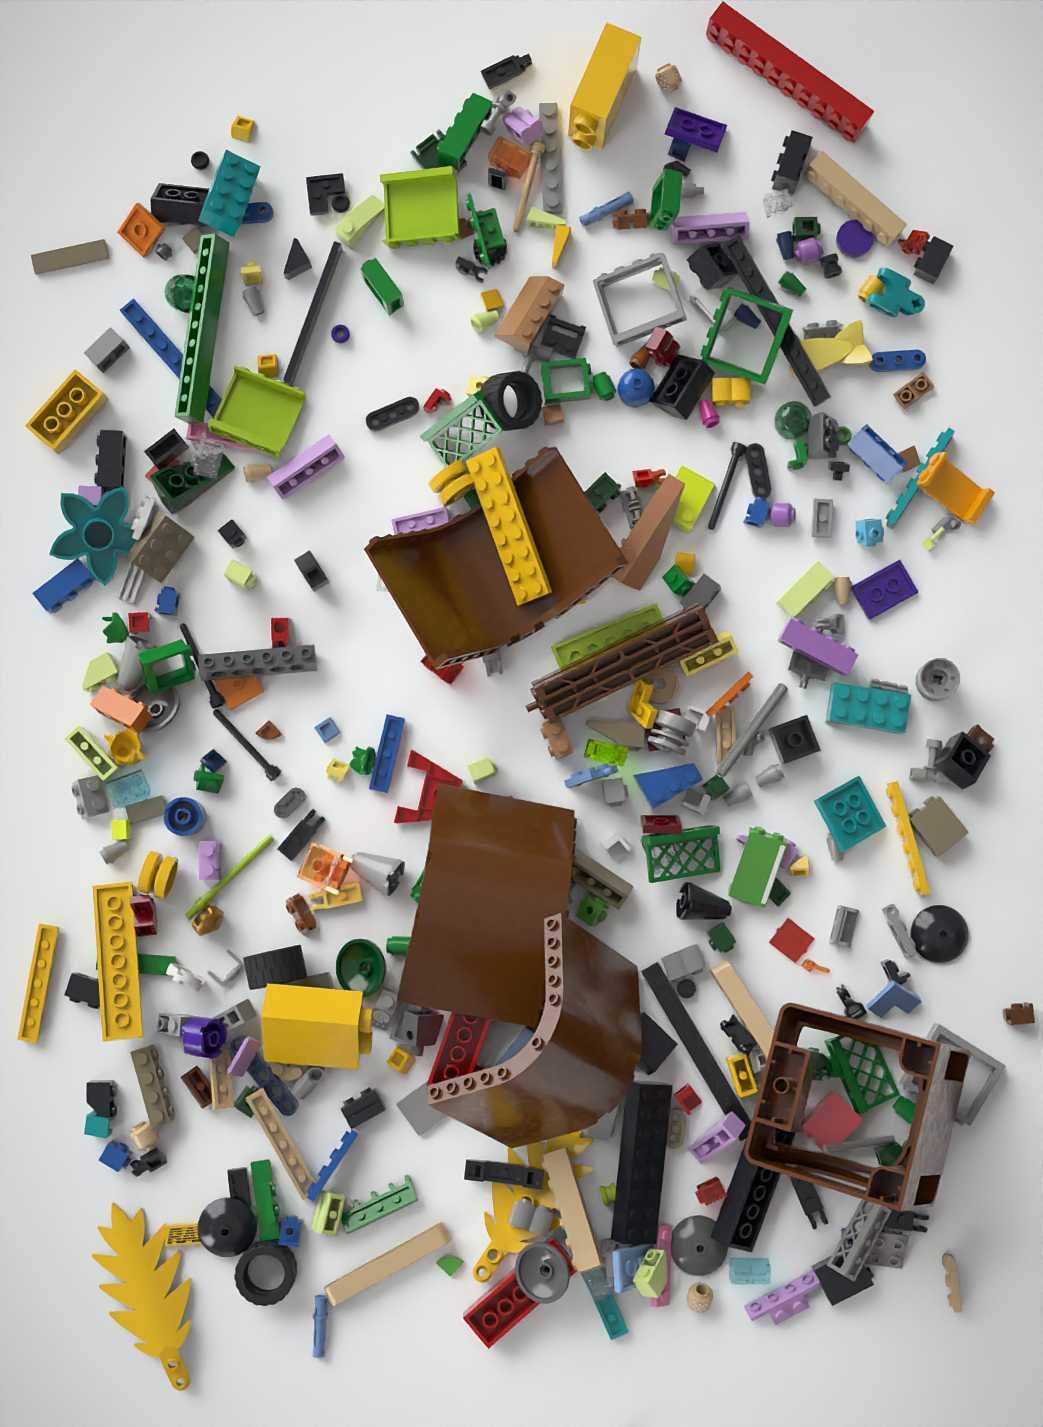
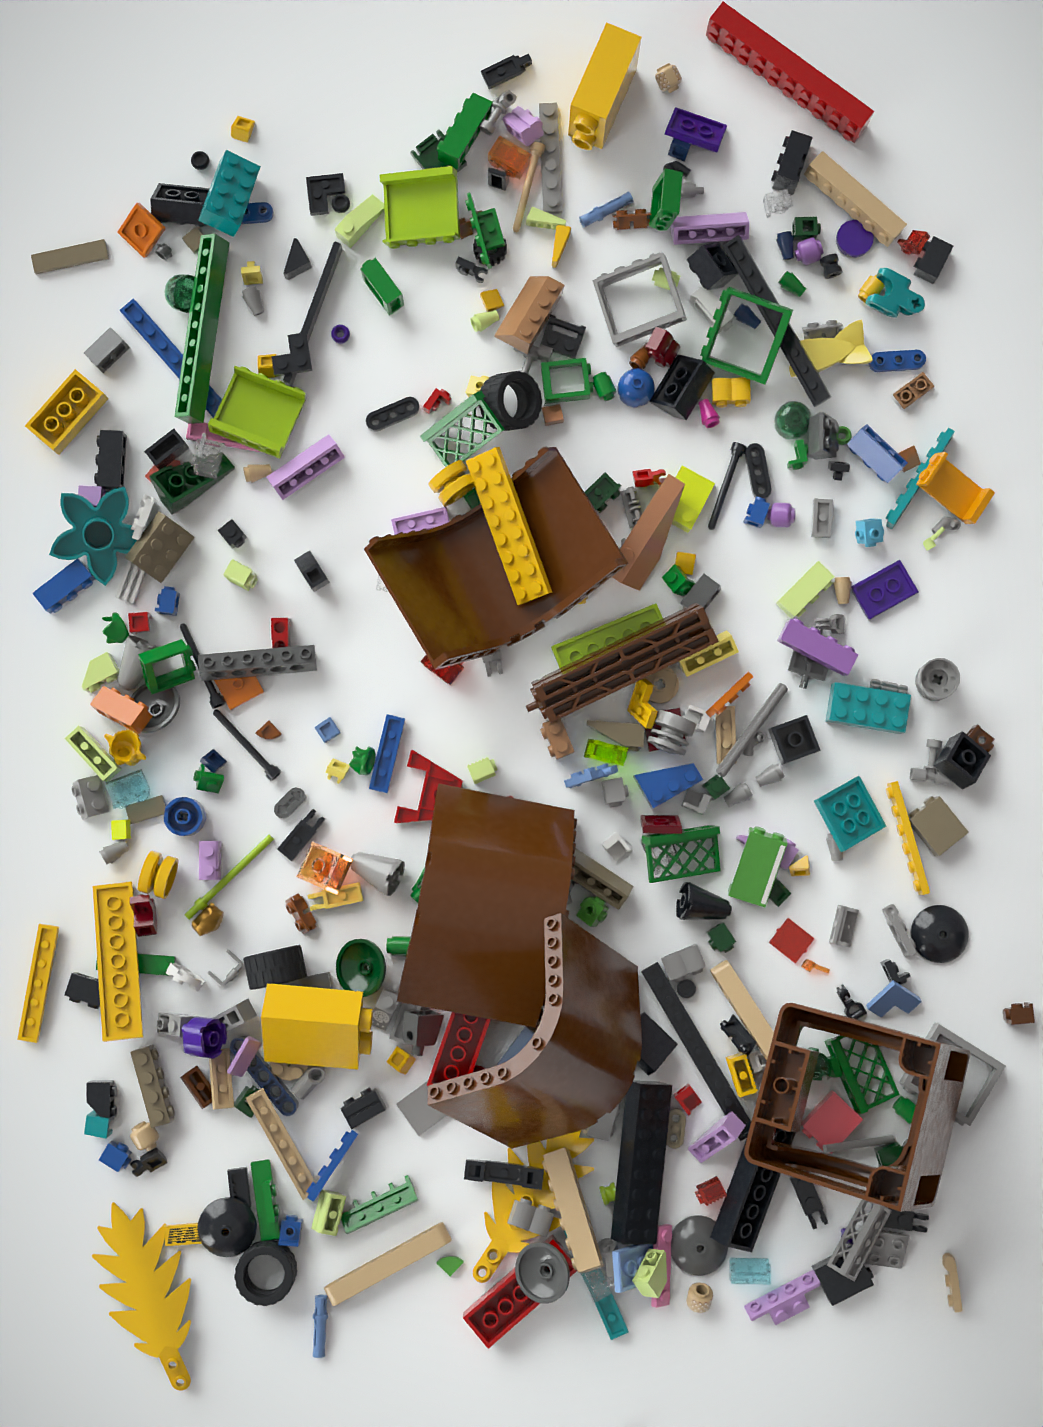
none -> black plate [271,332,313,377]

